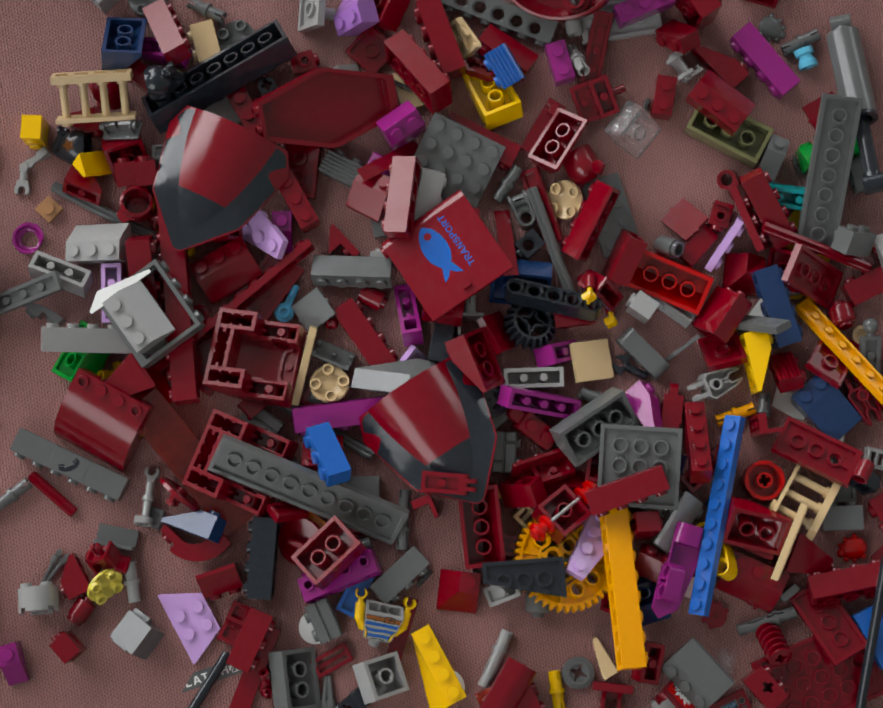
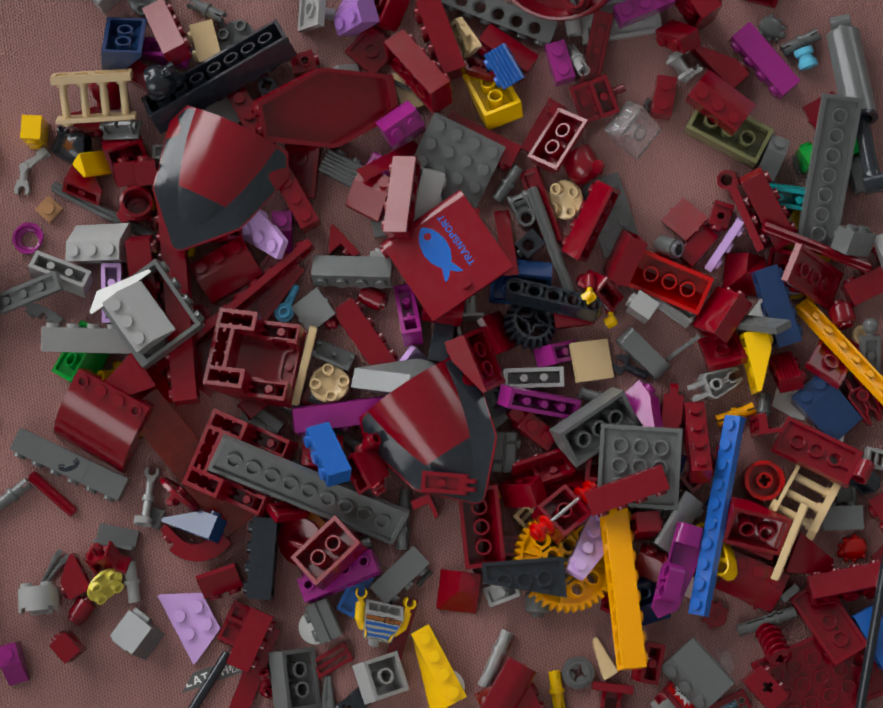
none -> dark red torso [346,433,389,497]

